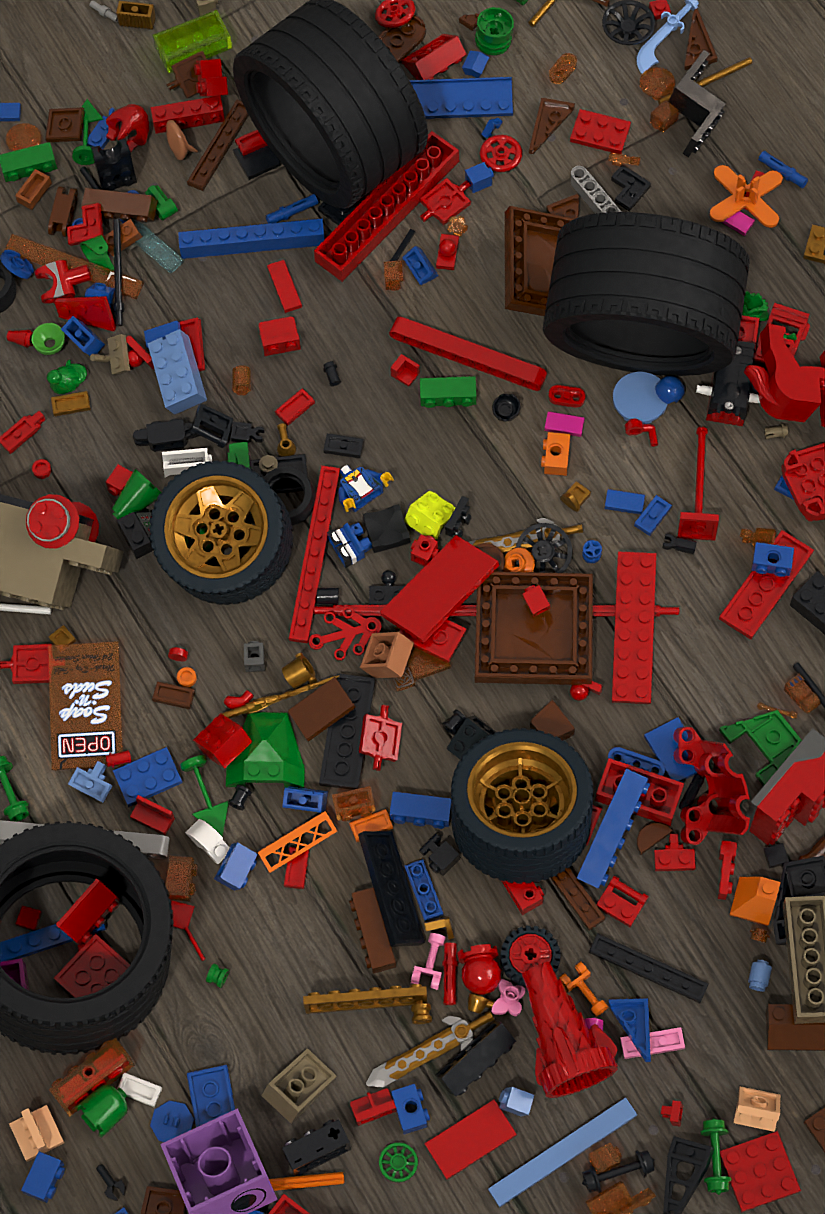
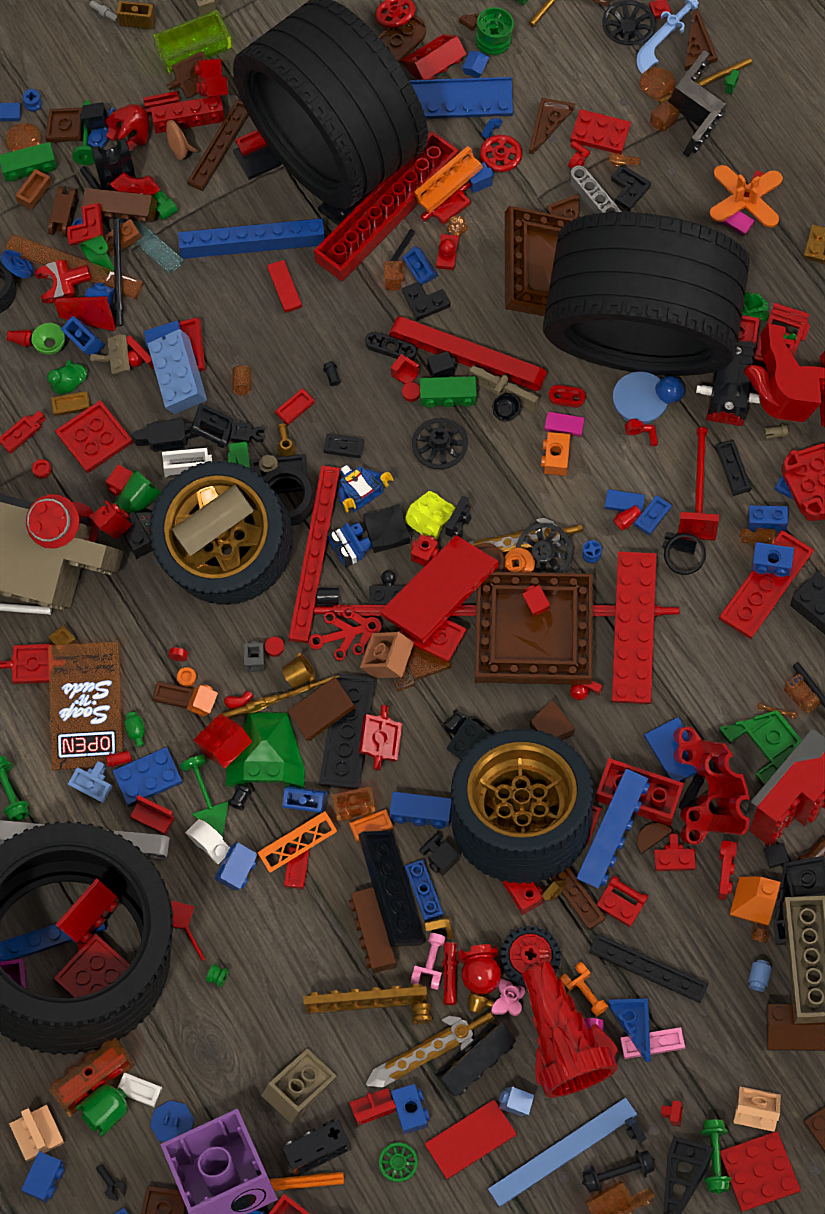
red tile [16,905,42,931] -> none
clear orange brick [165,856,198,902] -> none
blue tile [187,1065,235,1127] -> none
red bracket [259,317,301,356] -> none
blue pin [265,194,318,224] -> none
clear orange plate [549,53,577,84] -> none
pearl gold tile [560,481,591,512] -> none
clear orange brick [588,1142,622,1174] -> none
blue plate [608,747,665,776] -> none
blue pin [758,150,808,189] -> none
none -> blue wheel [22,89,42,112]
none -> red plate [55,400,133,473]
none -> black brick [80,102,109,130]
none -> red hinge [89,500,133,540]
none -> red tile [110,172,161,195]
none -> green plant [124,712,145,748]
none -> red tile [143,91,180,115]
none -> dark tan brick [172,484,254,556]
none -> brick [187,684,218,717]
none -> red tile [265,637,284,657]
none -> black beam [365,332,416,361]
none -> black plate [401,282,450,321]
none -> red tile [402,382,420,402]
none -> black wheel [412,418,468,469]
none -> orange fence [414,146,483,214]
none -> black brick [427,351,457,378]
none -> dark tan plate [469,366,538,413]
none -> pearl gold tile [542,880,566,901]
none -> red plate [568,141,590,169]
none -> red cone [613,505,642,531]
none -> black plate [625,1117,647,1143]
none -> black tyre [664,533,706,575]
none -> black tile [715,440,752,496]
none -> green plate [724,69,740,95]
none -> blue brick [747,505,788,533]

